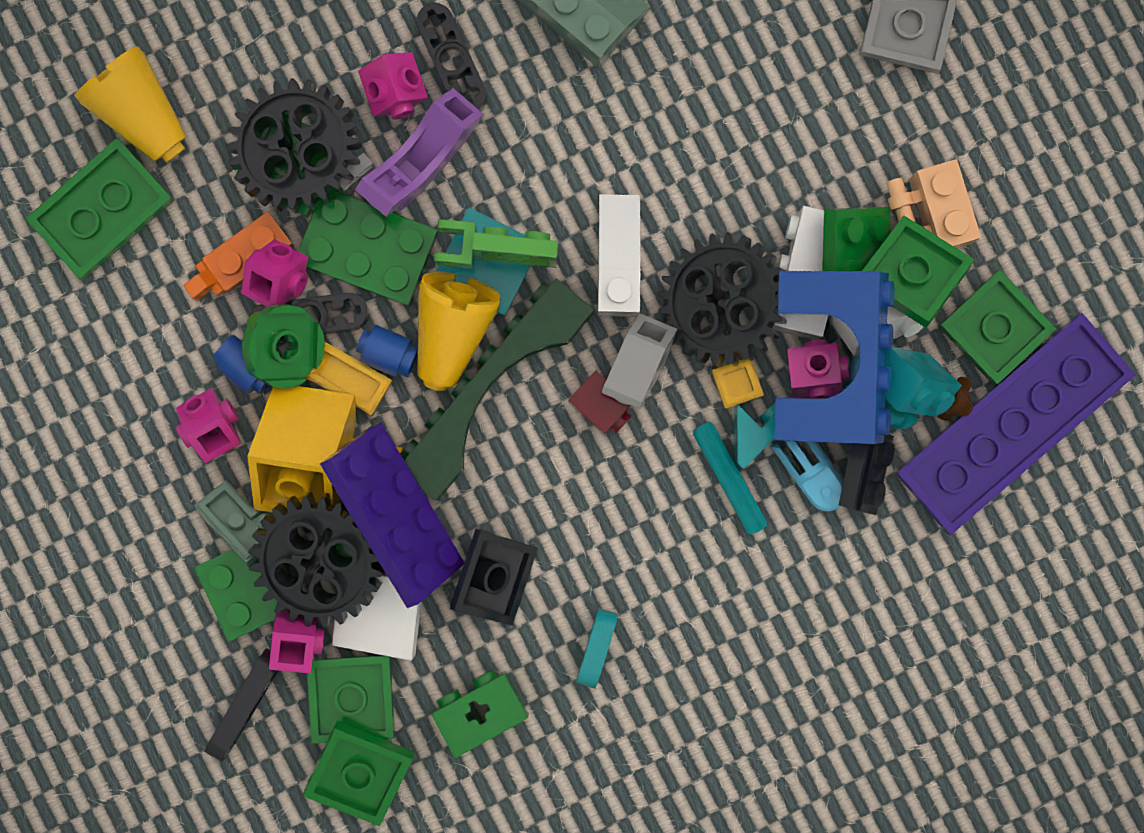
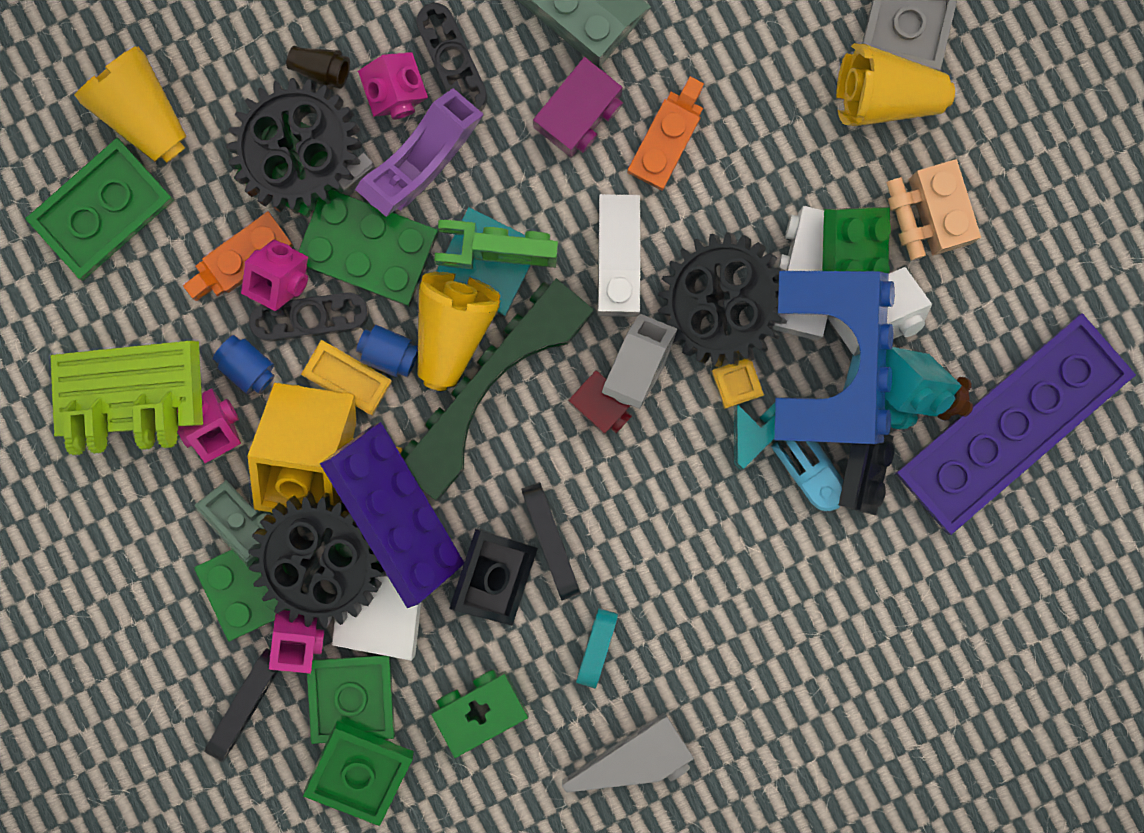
green plate [242,304,325,388] -> none
teal axle [693,422,767,535] -> none
dark pink brick [787,340,849,399] -> none
green plate [862,216,974,328] -> none
green plate [938,269,1056,385] -> none
none -> lime hinge [50,341,203,455]
none -> dark brown cone [286,46,350,90]
none -> black beam [521,482,581,601]
none -> magenta brick [533,57,623,158]
none -> light grey slope [562,712,694,793]
none -> orange hinge [627,76,704,191]
none -> yellow cone [836,43,955,126]

